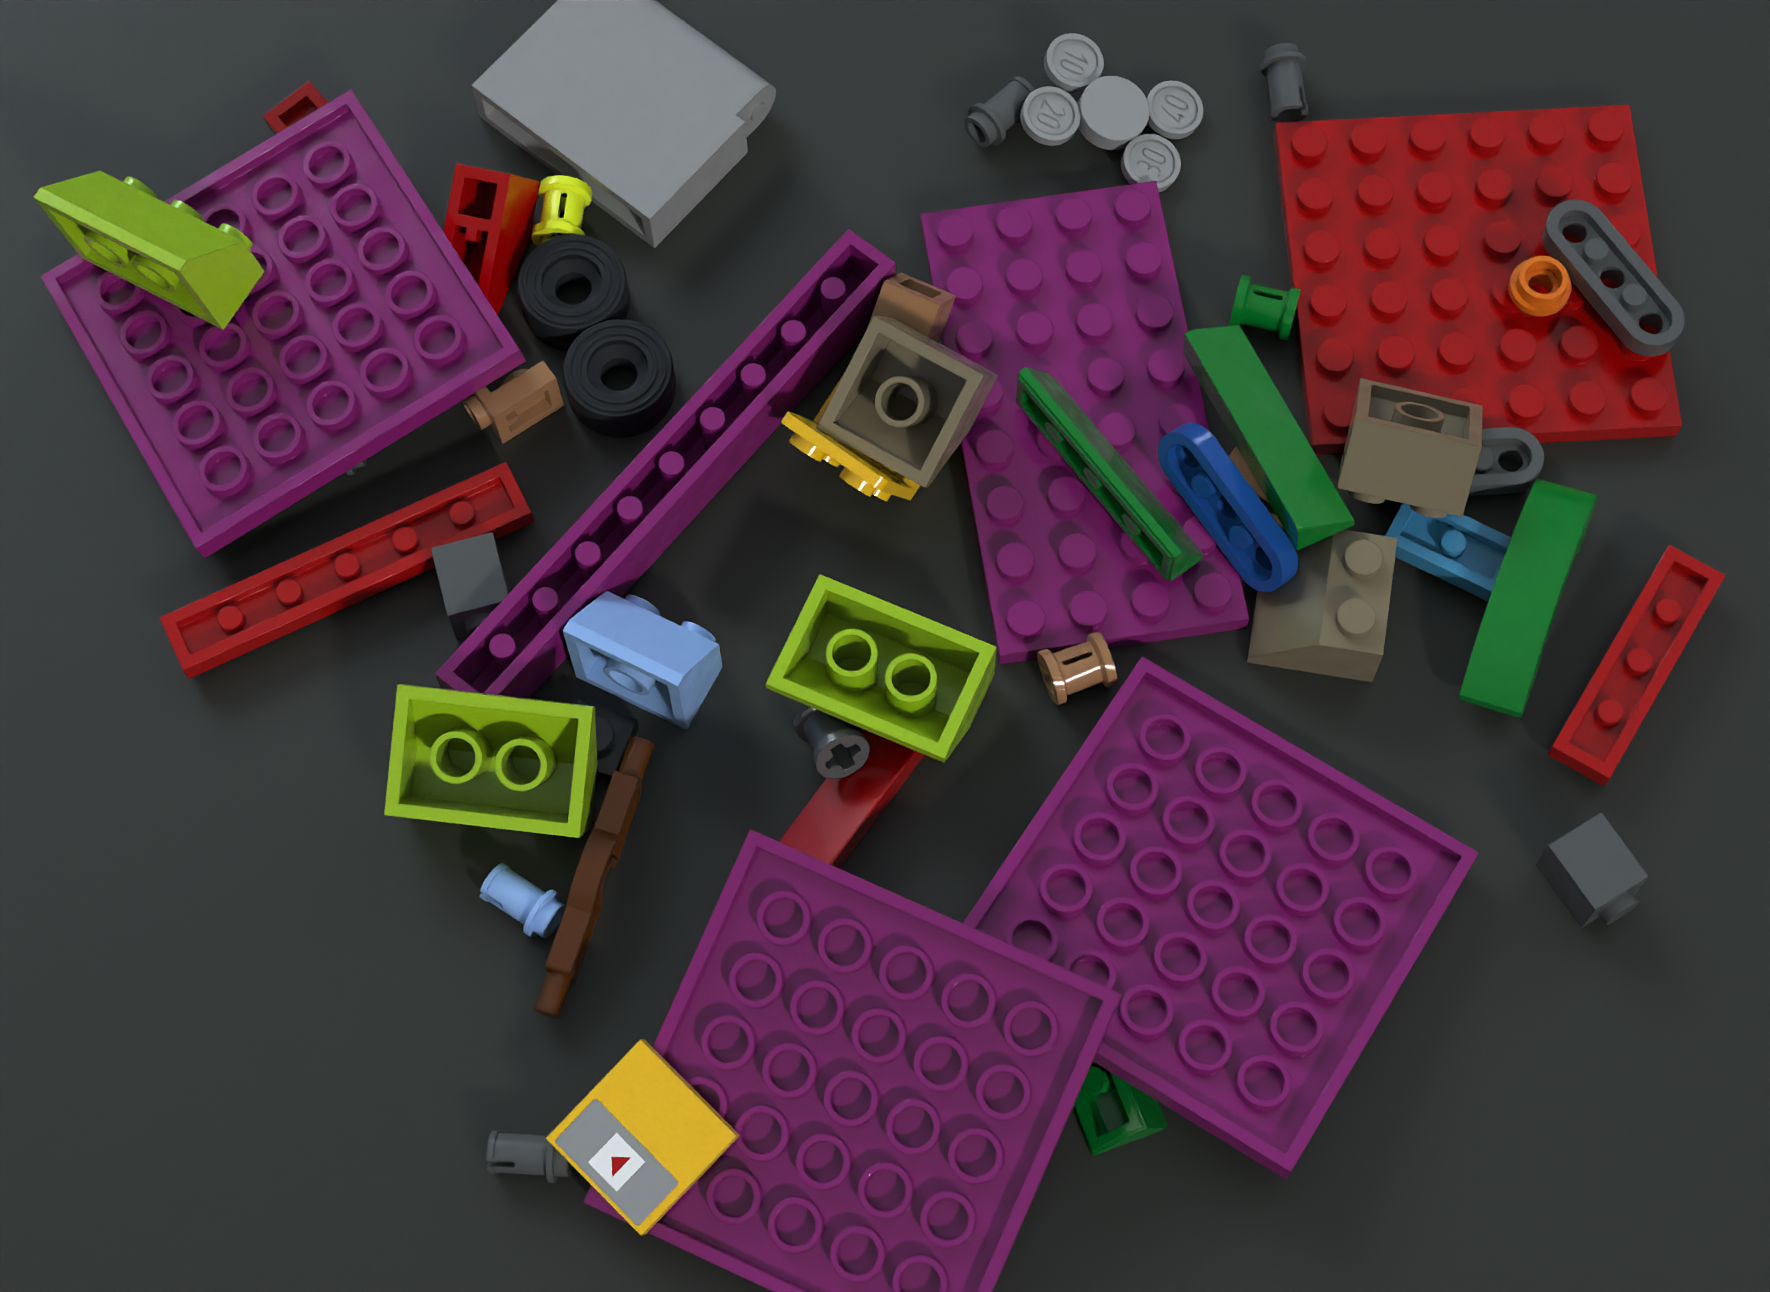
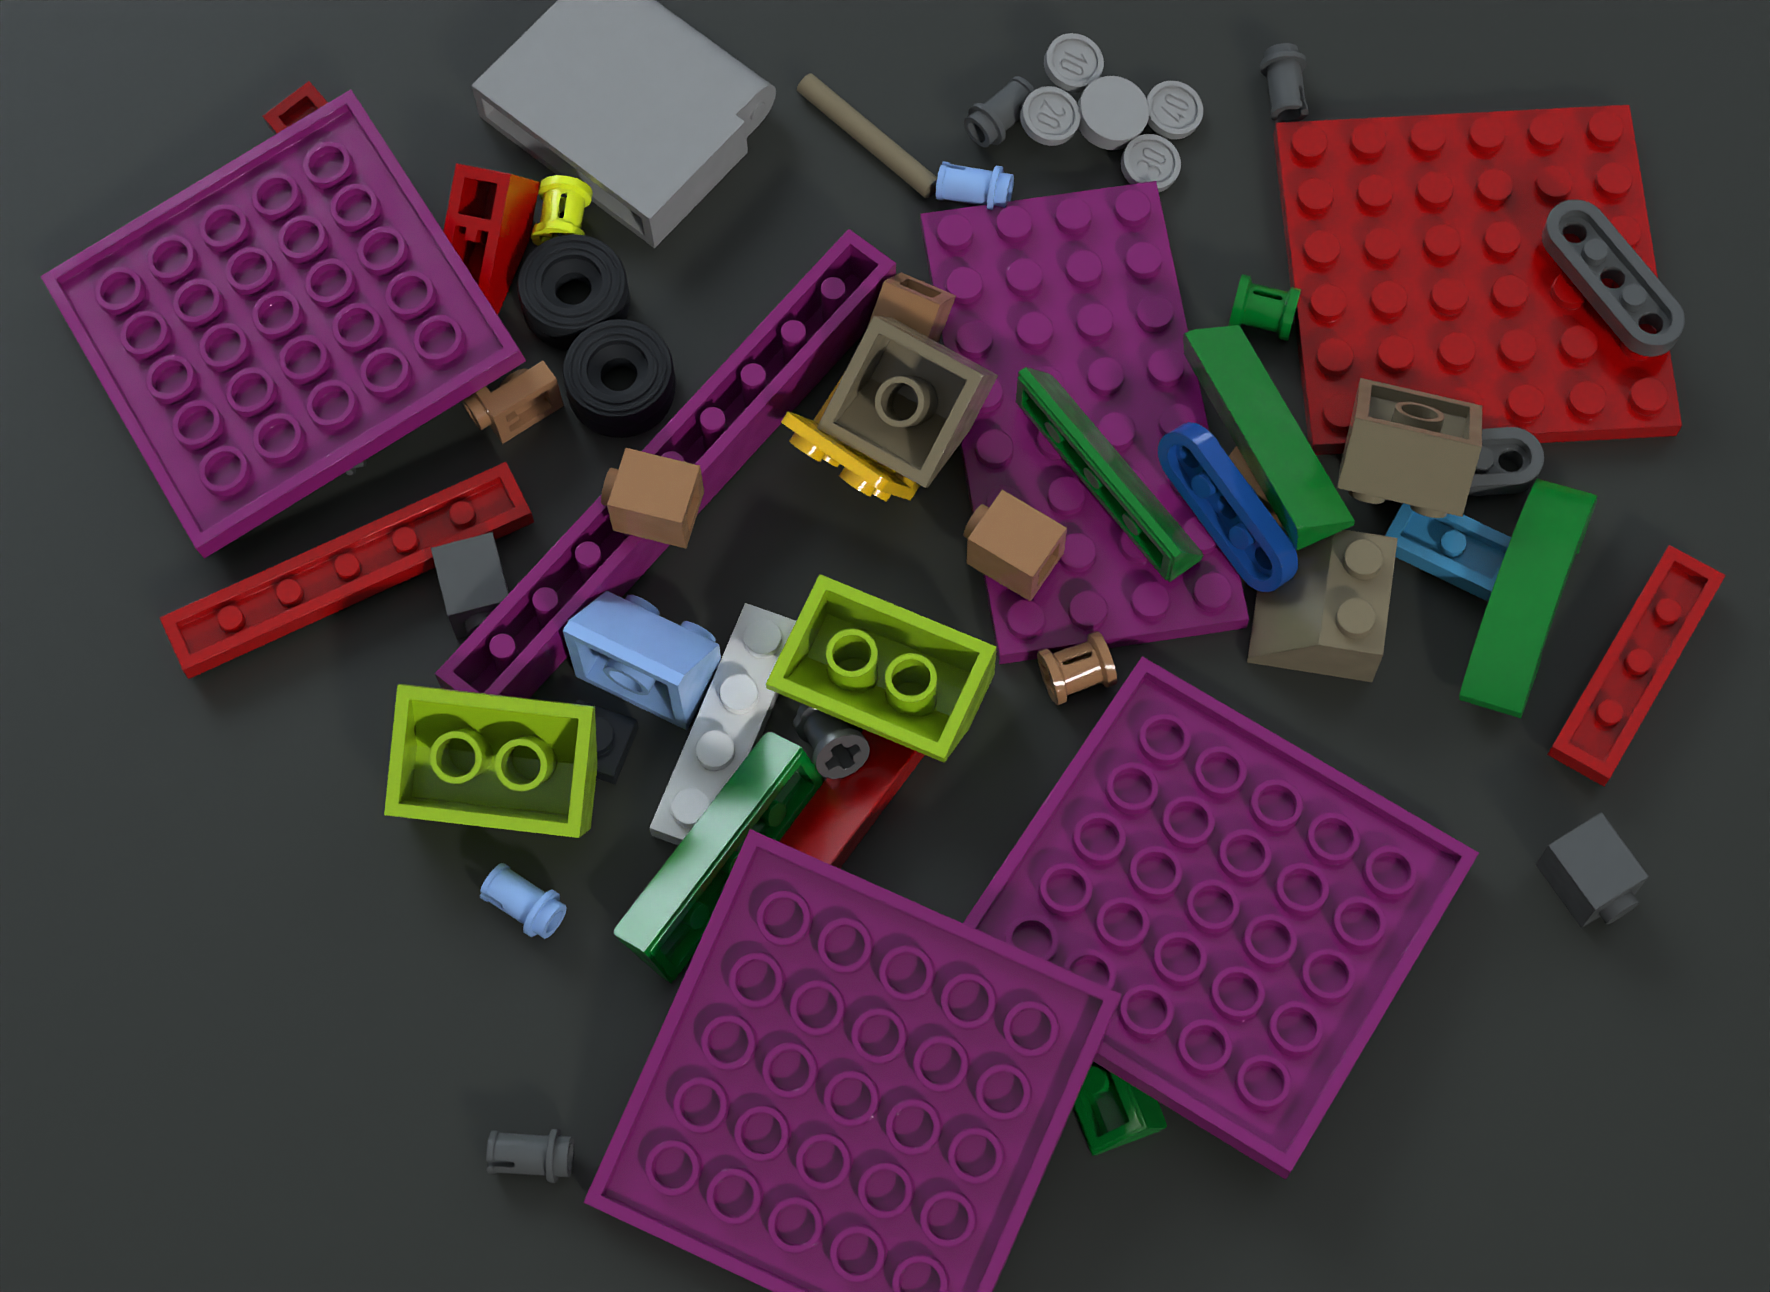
lime slope [33,170,265,330] -> none
reddish brown piece [533,736,655,1019] -> none
yellow tile [546,1039,740,1236] -> none
orange plate [1508,256,1572,316] -> none
none -> medium nougat brick [601,448,704,549]
none -> green slope [614,732,825,983]
none -> white plate [649,603,796,845]
none -> dark tan bar [797,73,937,198]
none -> light blue pin [936,161,1014,210]
none -> medium nougat brick [963,490,1067,602]

